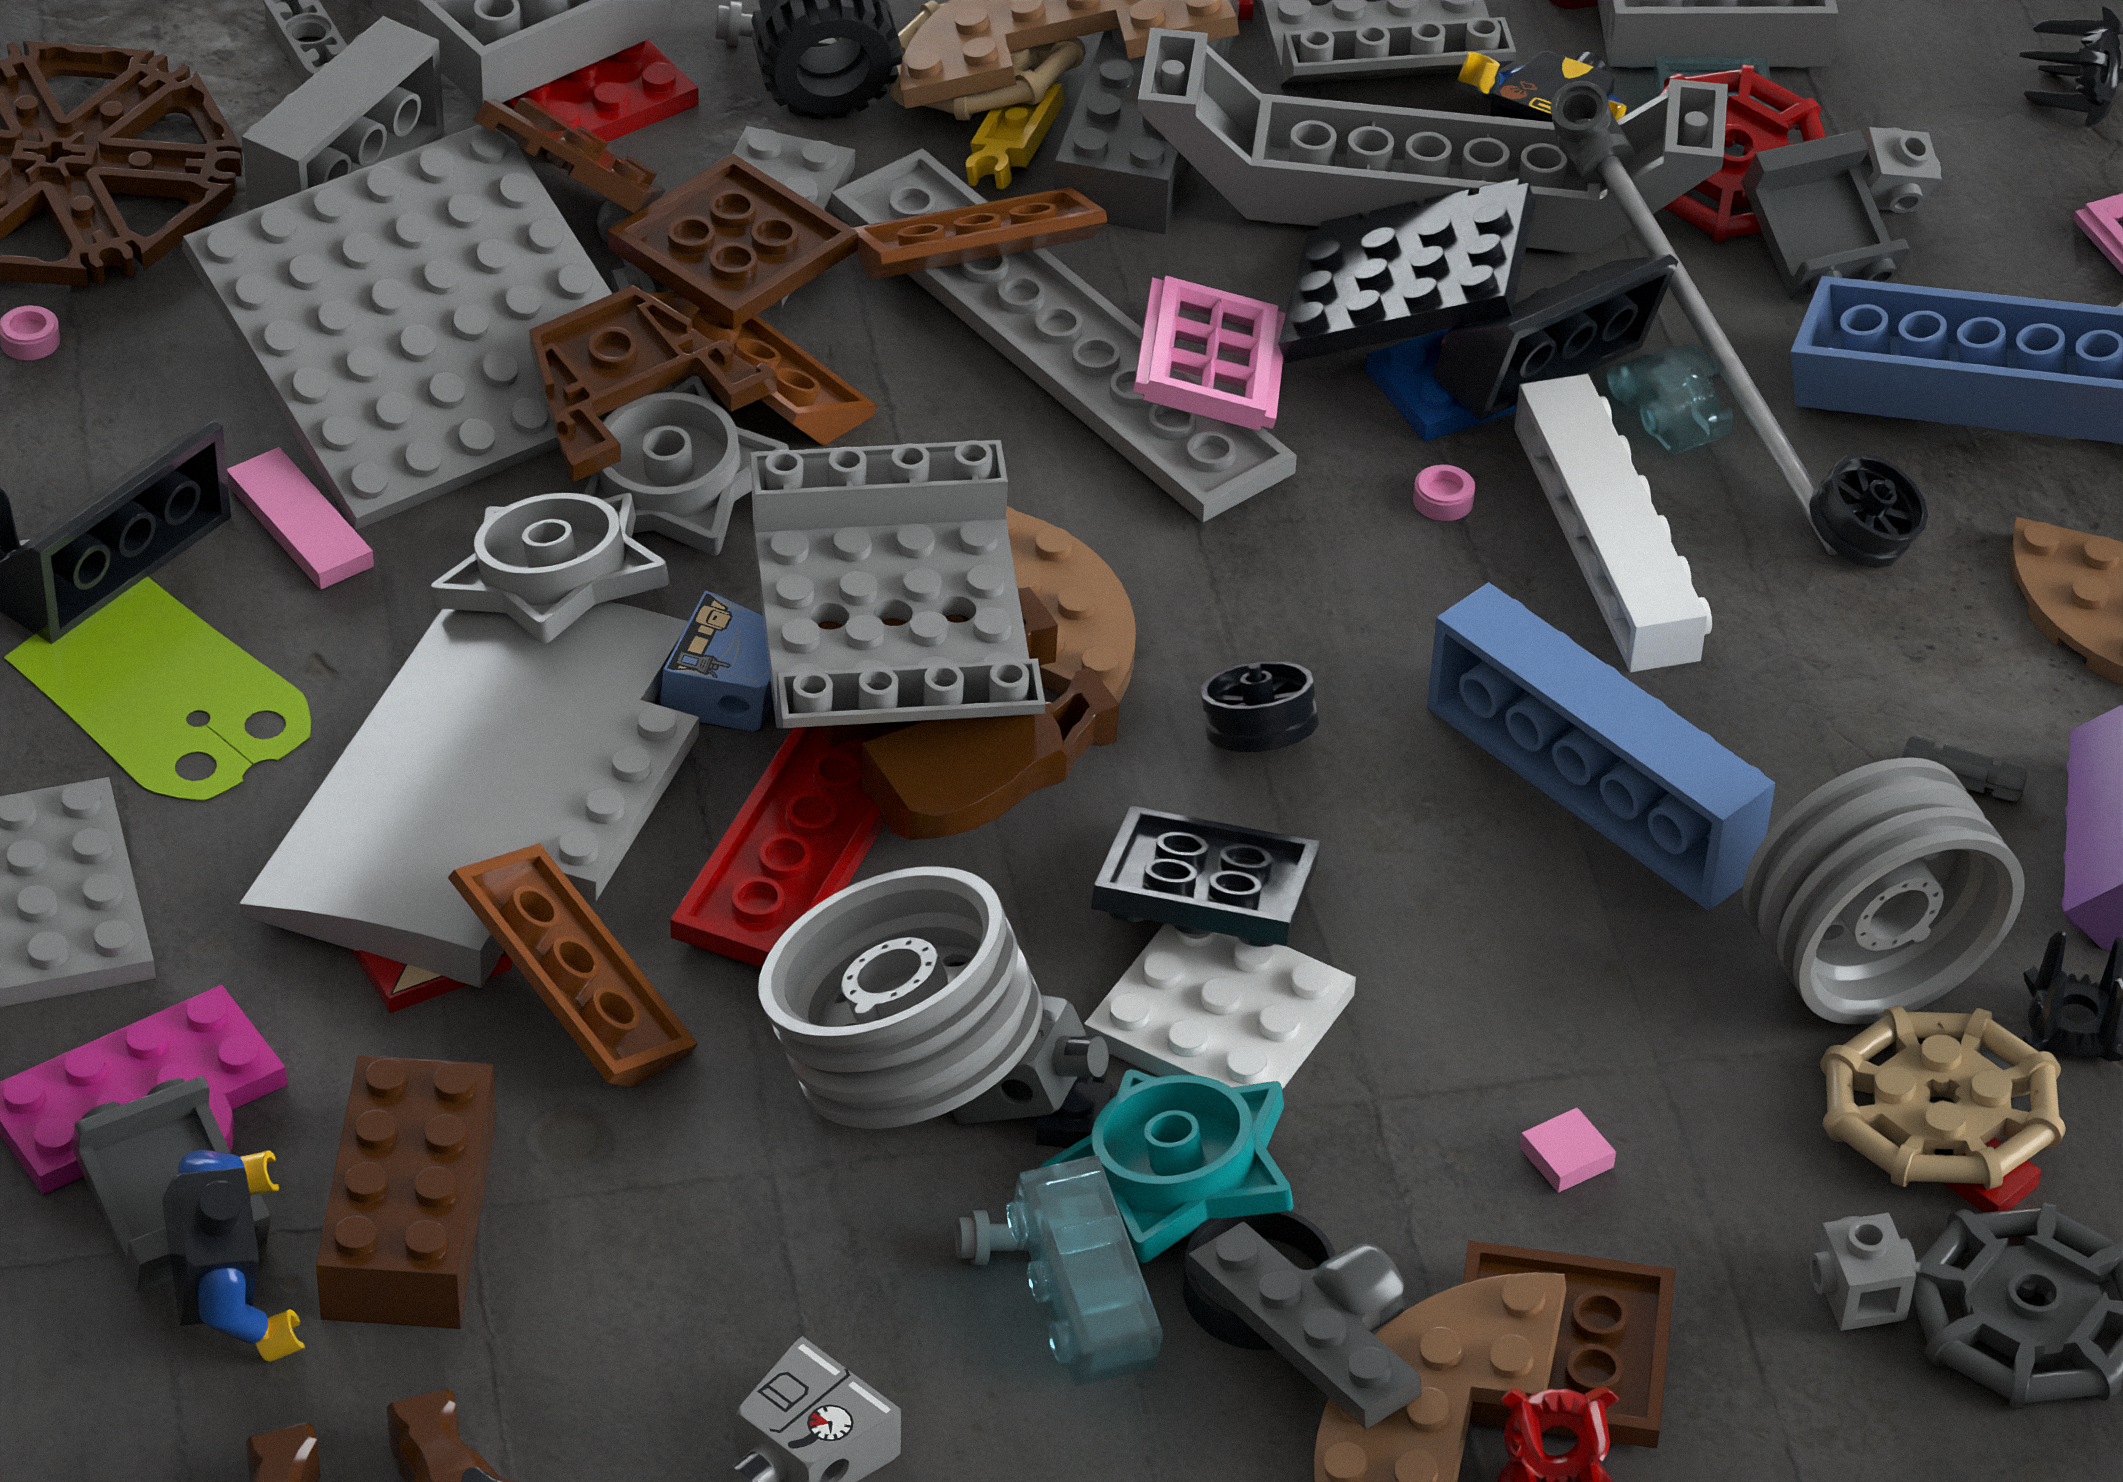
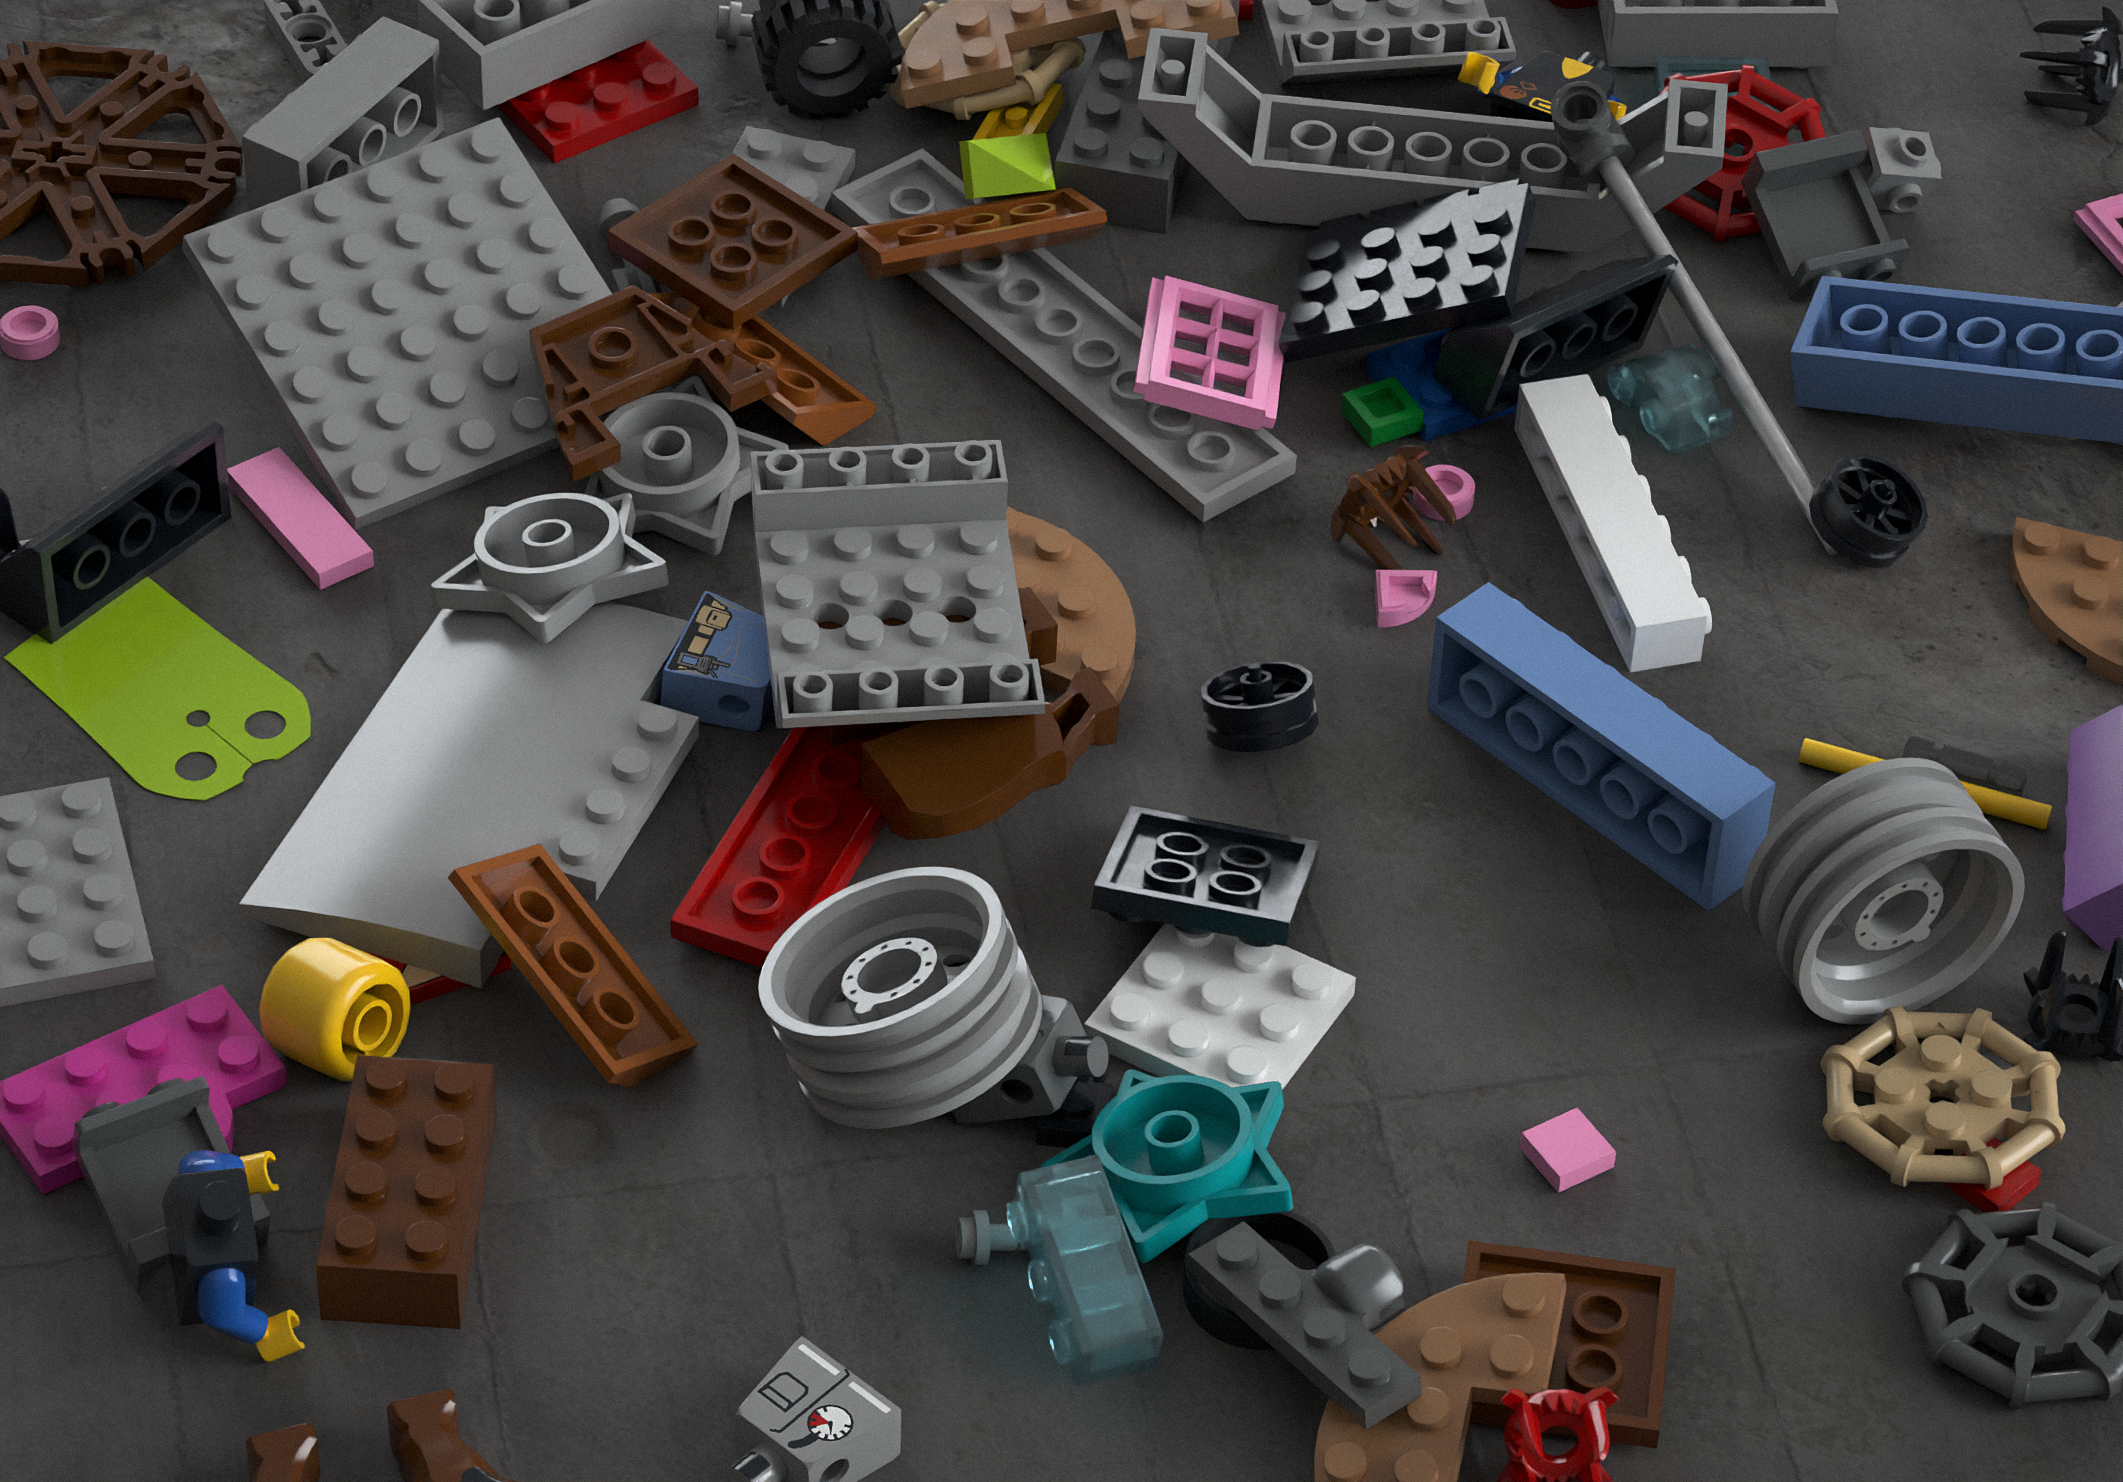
reddish brown wing [473,98,665,213] -> none
light grey brick [1809,1212,1916,1331] -> none
none -> yellow head [259,937,411,1082]
none -> lime slope [959,133,1056,199]
none -> reddish brown piece [1330,445,1456,570]
none -> green plate [1341,376,1424,447]
none -> bright pink tile [1374,570,1437,628]
none -> yellow bar [1799,738,2053,830]

